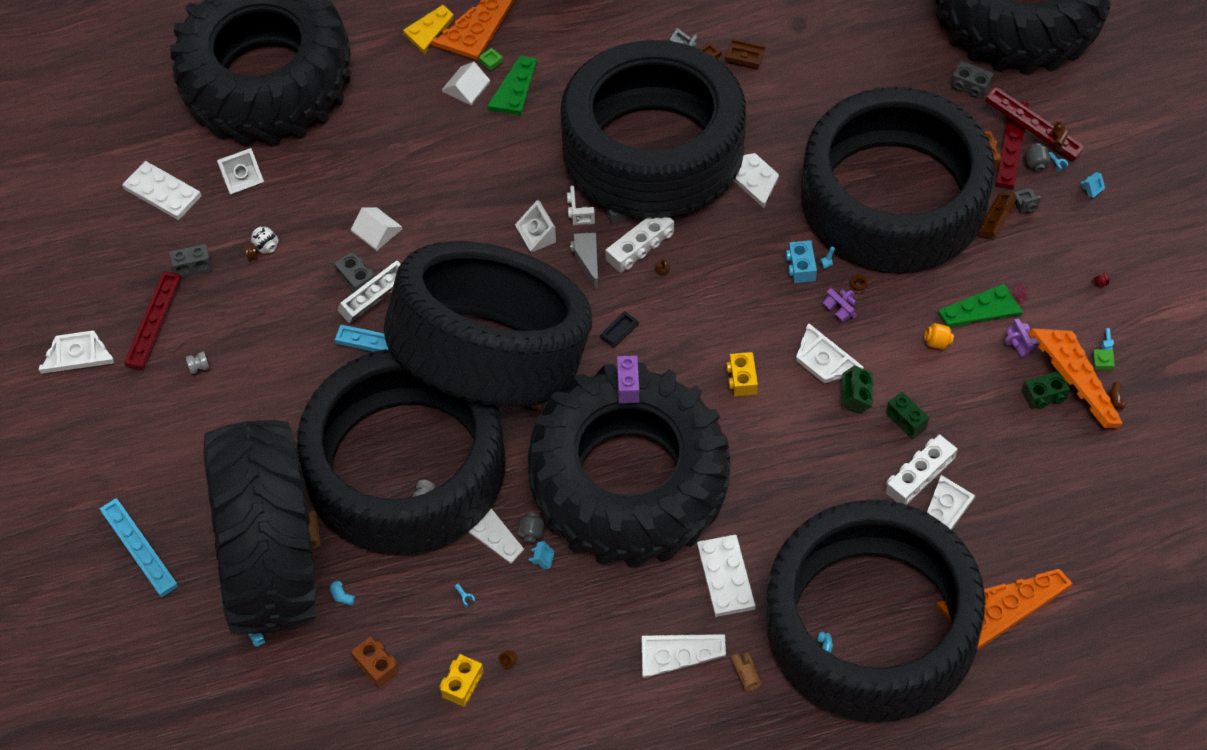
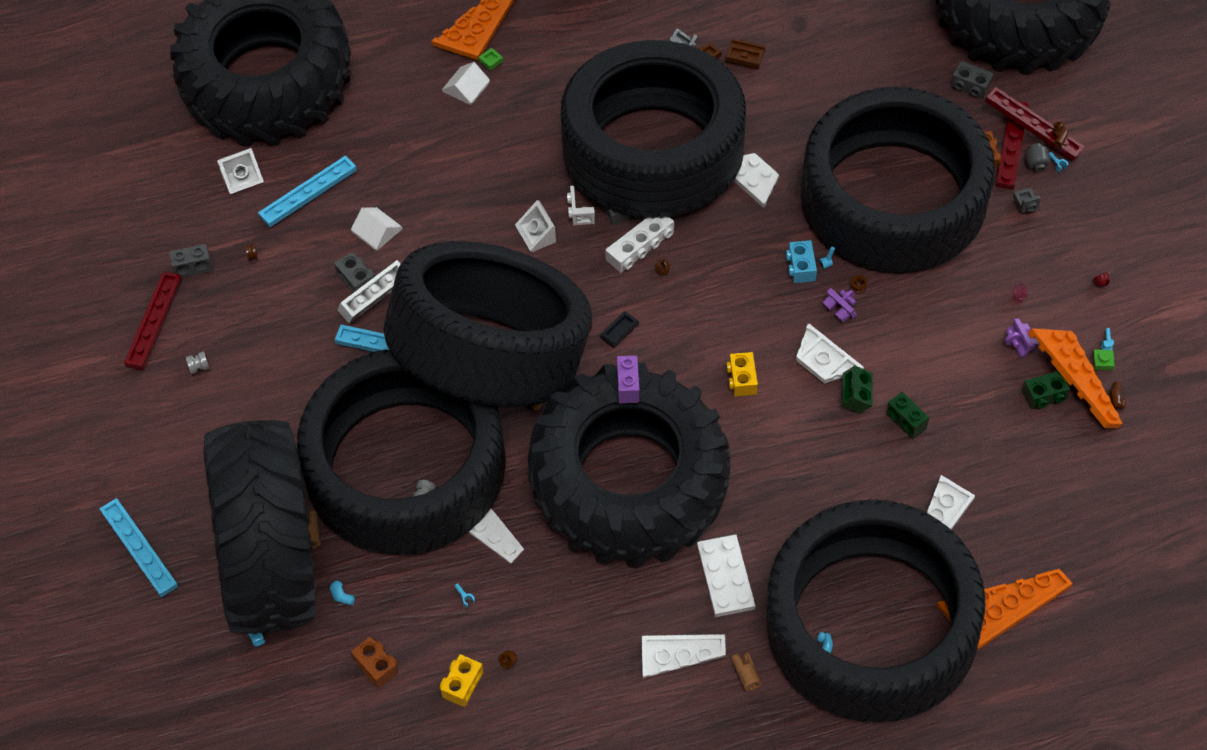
white wing [39,330,114,374] -> none
white plate [122,161,202,220] -> none
white head [251,227,279,254] -> none
yellow wing [403,5,454,54] -> none
green wing [487,56,537,116] -> none
dark grey head [518,513,545,543] -> none
medium azure tile [529,541,555,569] -> none
light grey slope [571,233,598,289] -> none
white brick [886,434,958,505] -> none
light orange head [924,323,954,350] -> none
green wing [938,284,1023,328] -> none
reddish brown plate [978,192,1017,237] -> none
medium azure tile [1080,172,1105,198] -> none
none -> medium azure plate [258,155,357,228]

